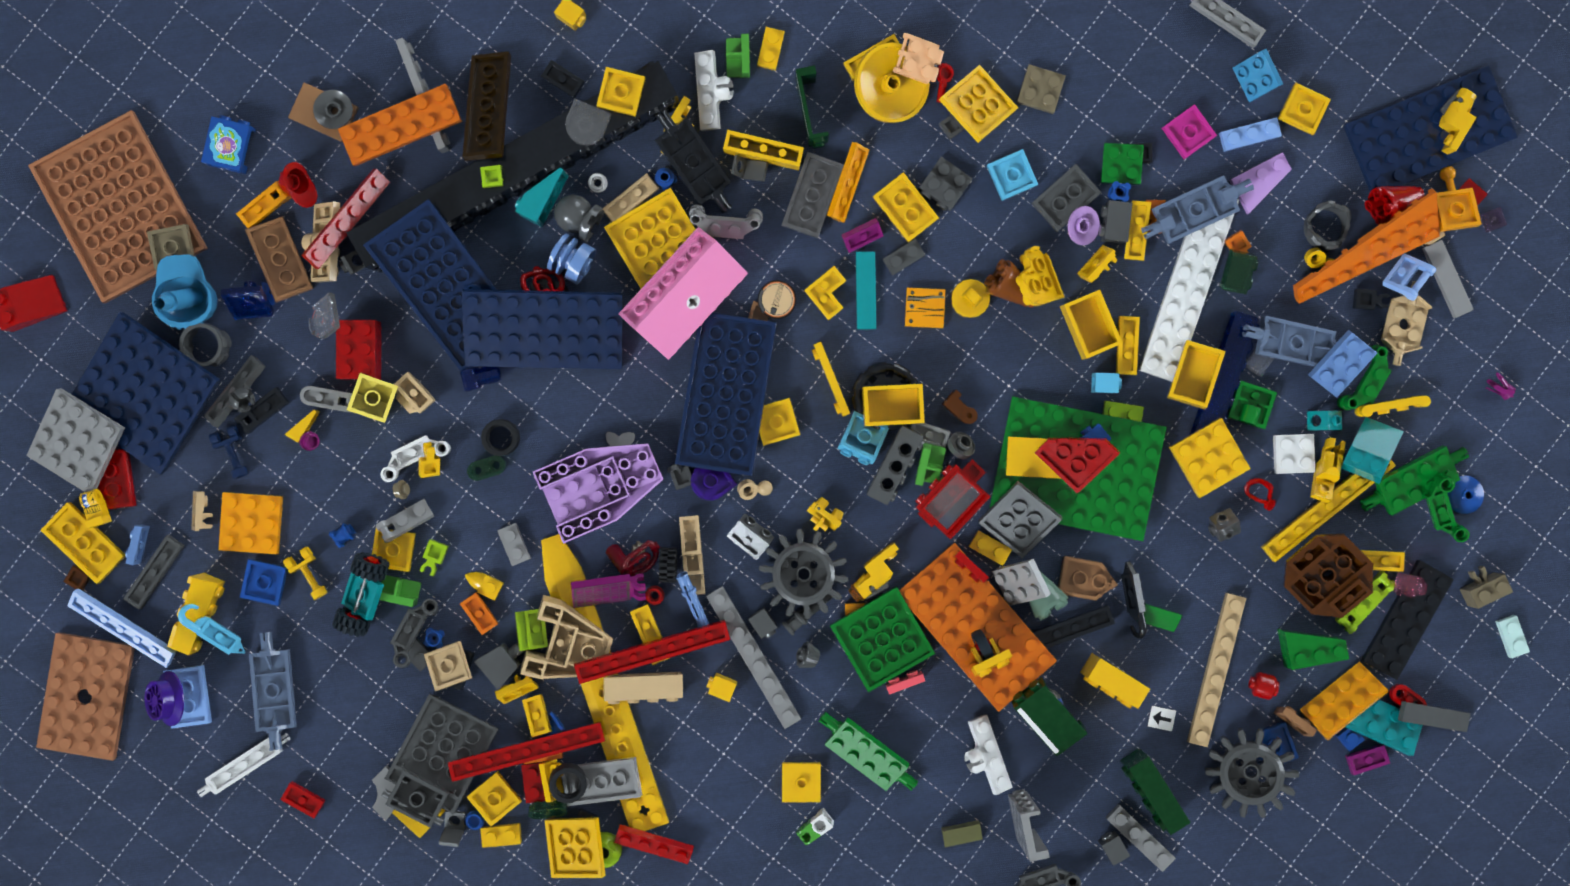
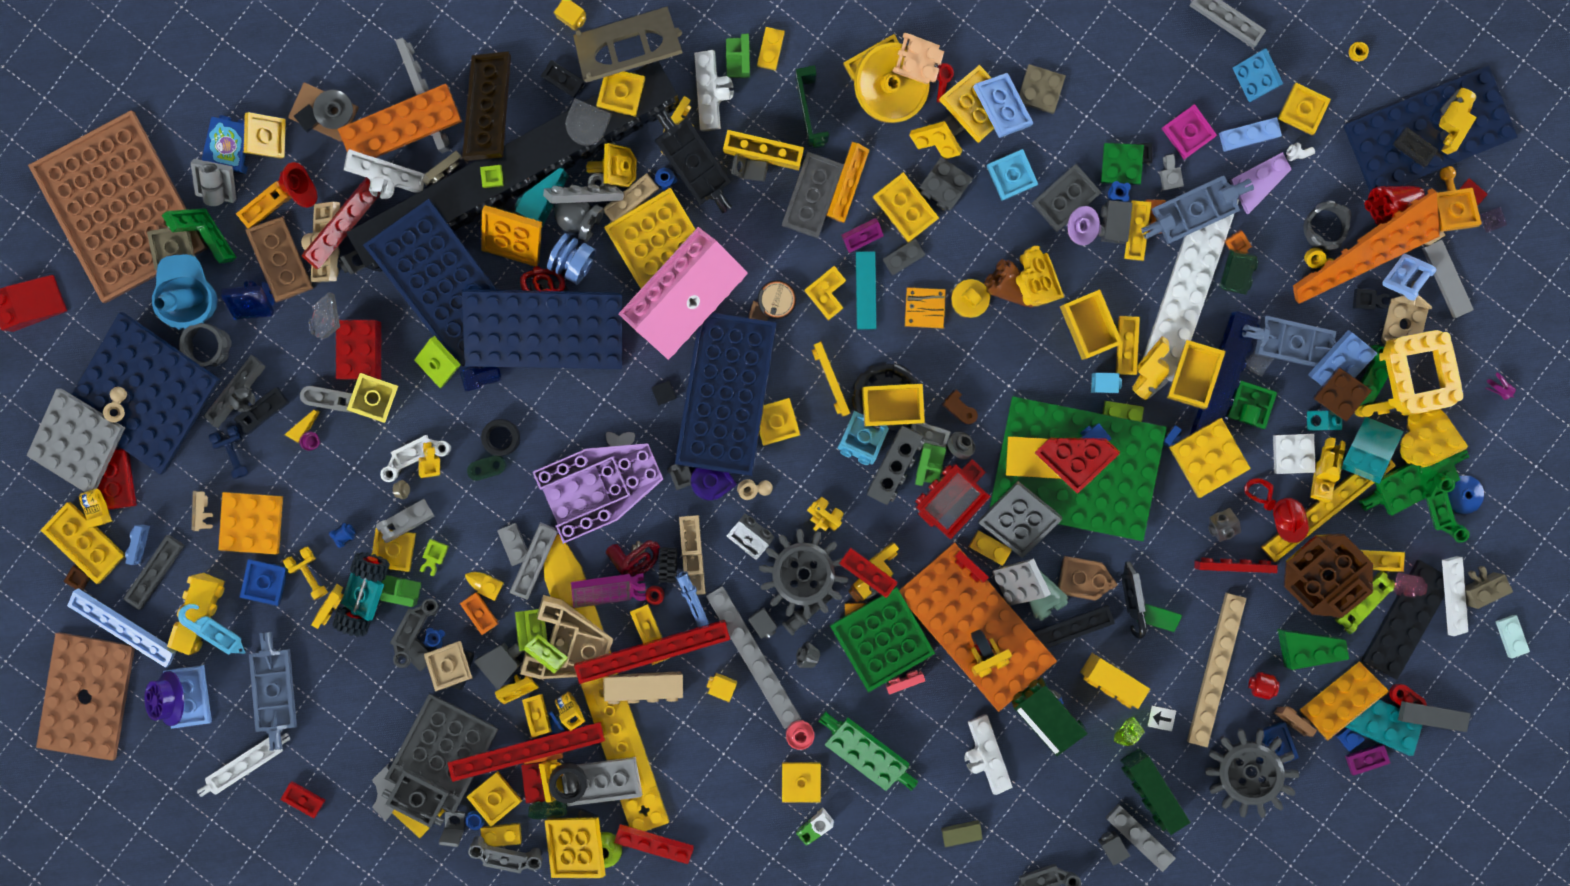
tan slope [394,372,436,414] -> none
light grey plate [689,204,763,239] -> none
light grey panel [1008,790,1050,862] -> none
yellow plate [1077,245,1117,283] -> none
none -> tan plate [103,387,127,423]
none -> green plate [161,209,237,263]
none -> light grey plate [191,159,237,206]
none -> yellow plate [244,112,286,159]
none -> black tile [294,104,319,133]
none -> yellow plate [311,584,344,629]
none -> white plate [343,150,425,199]
none -> lime plate [414,336,461,389]
none -> dark tan plate [422,151,461,186]
none -> dark grey plate [468,836,543,874]
none -> light orange plate [481,205,542,266]
none -> light grey tile [510,522,558,600]
none -> lime plate [524,634,568,674]
none -> light grey plate [543,184,624,203]
none -> yellow leg [555,691,585,731]
none -> dark tan door [573,7,683,82]
none -> yellow piece [586,143,637,187]
none -> black tile [651,381,677,406]
none -> coral plate [786,720,814,750]
none -> red plate [839,547,898,598]
none -> yellow plate [909,121,962,159]
none -> light blue tile [973,73,1033,138]
none -> clear neon green plate [1114,716,1145,746]
none -> yellow plate [1132,336,1169,400]
none -> light grey plate [1160,154,1184,191]
none -> blue plate [1164,425,1183,448]
none -> red plate [1194,557,1278,573]
none -> red piece [1273,498,1309,543]
none -> white plate [1286,143,1315,161]
none -> reddish brown plate [1313,367,1372,422]
none -> yellow plate [1348,42,1369,62]
none -> yellow plate [1379,330,1463,415]
none -> clear smoke plate [1392,127,1438,167]
none -> yellow plate [1400,409,1468,467]
none -> white plate [1442,556,1468,636]

